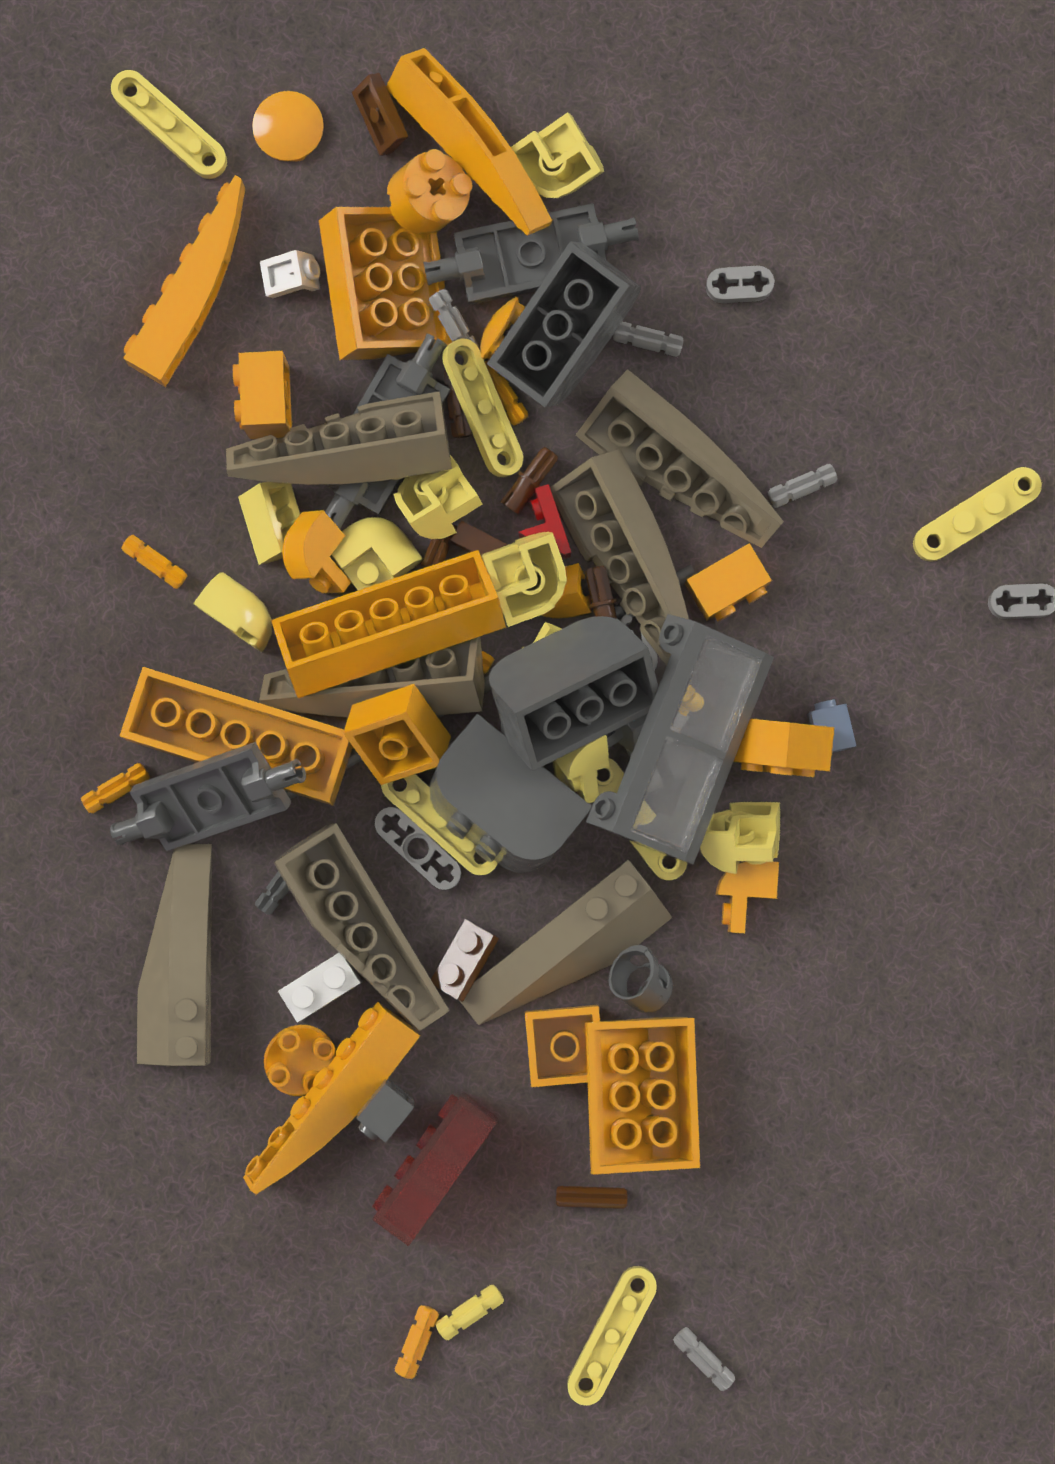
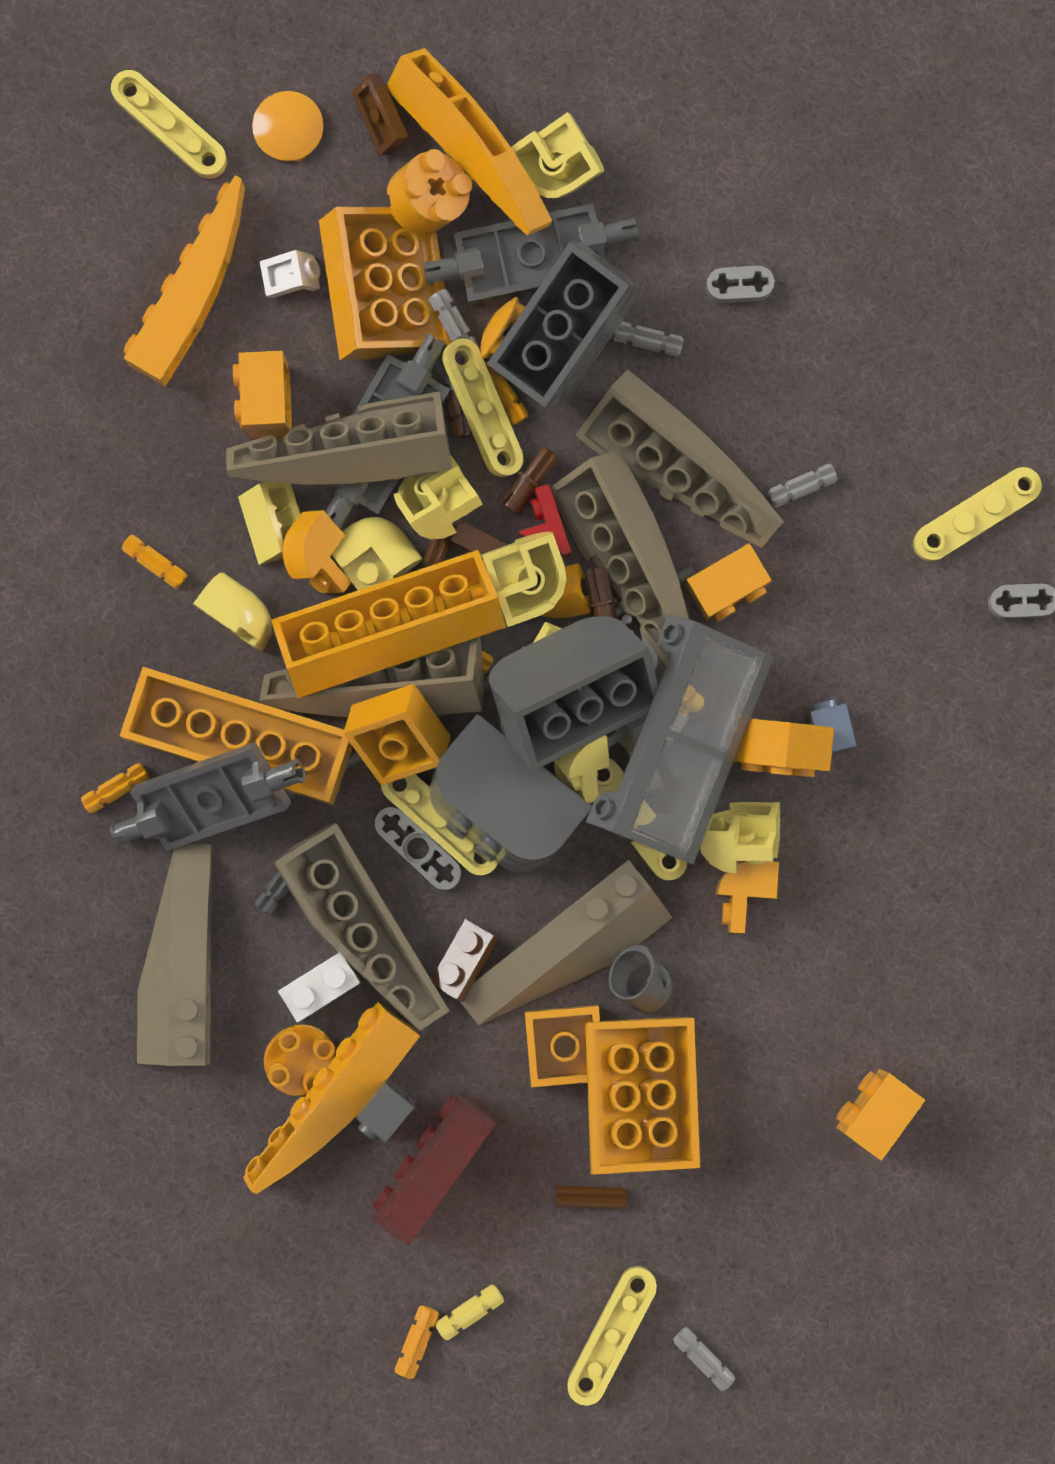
none -> light orange brick [836,1069,925,1161]

